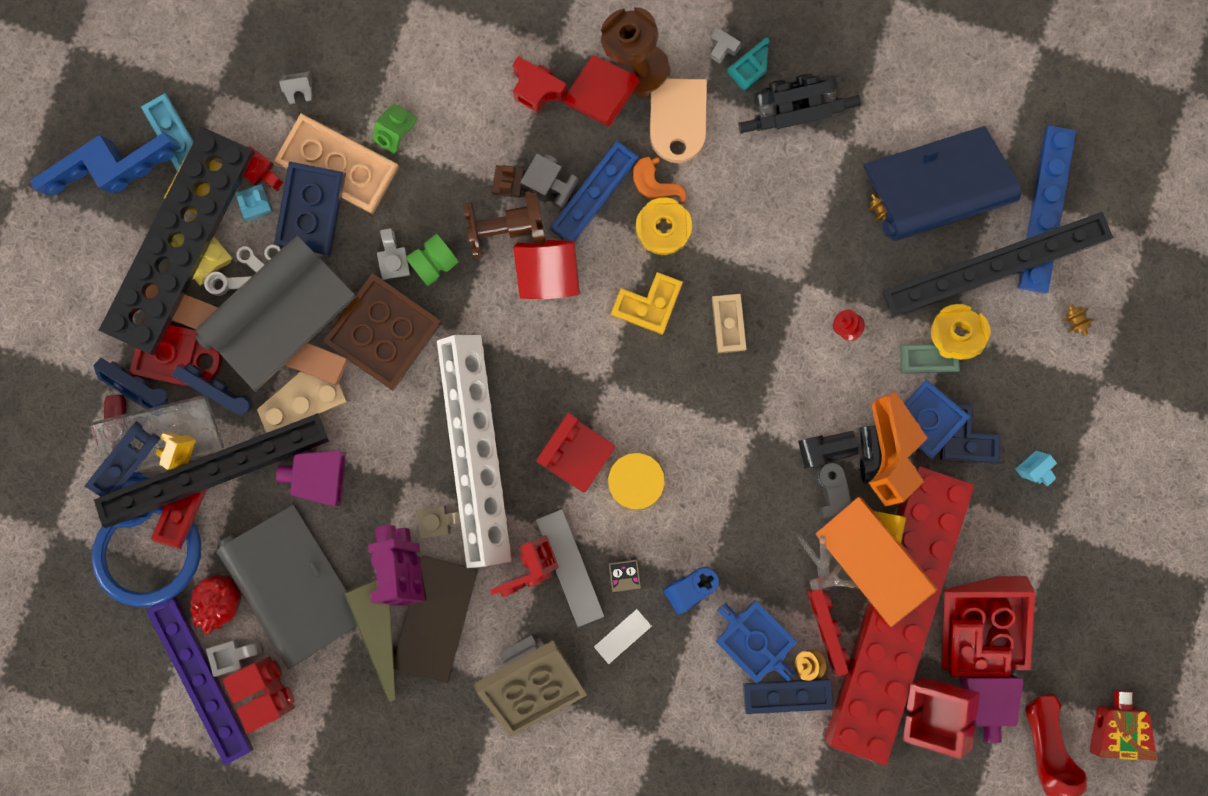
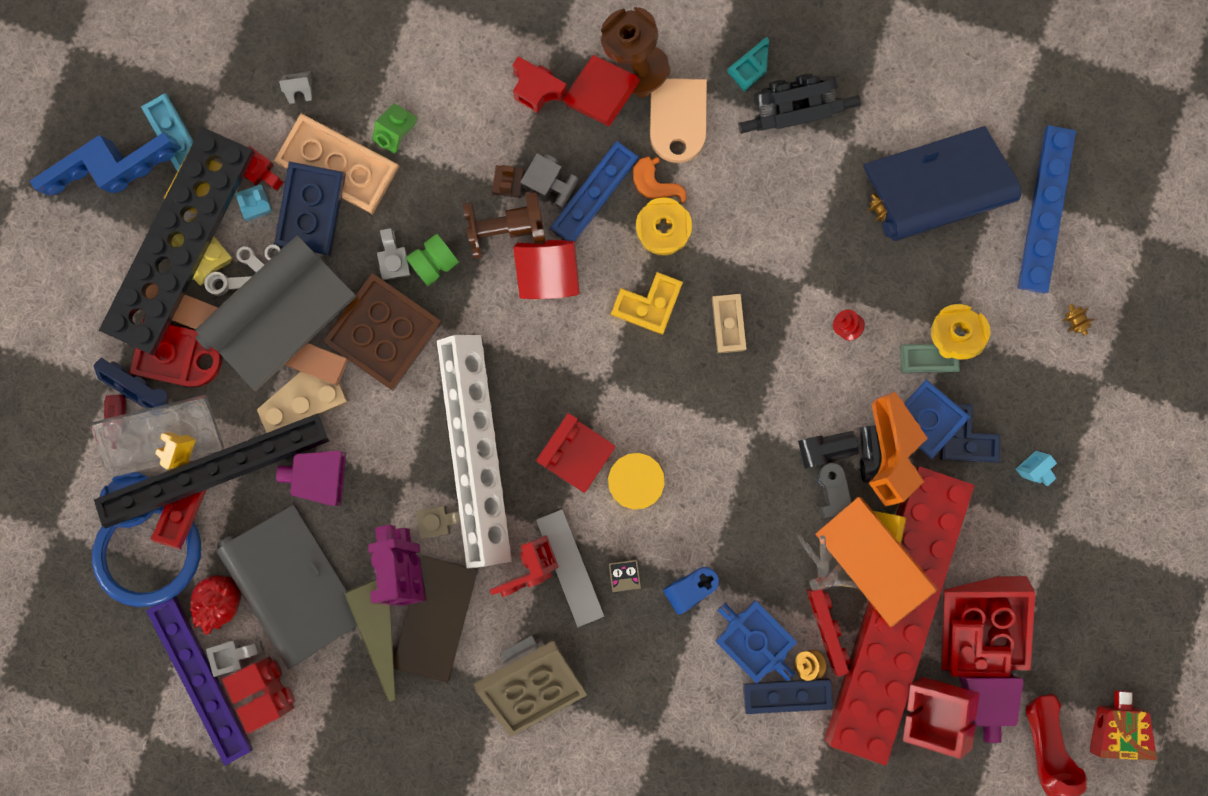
dark blue plate [85,421,161,497] -> none
dark blue plate [171,363,252,415] -> none
white sticker [594,609,652,664] -> none
light grey tile [710,28,741,64] -> none
black plate [883,212,1114,319] -> none

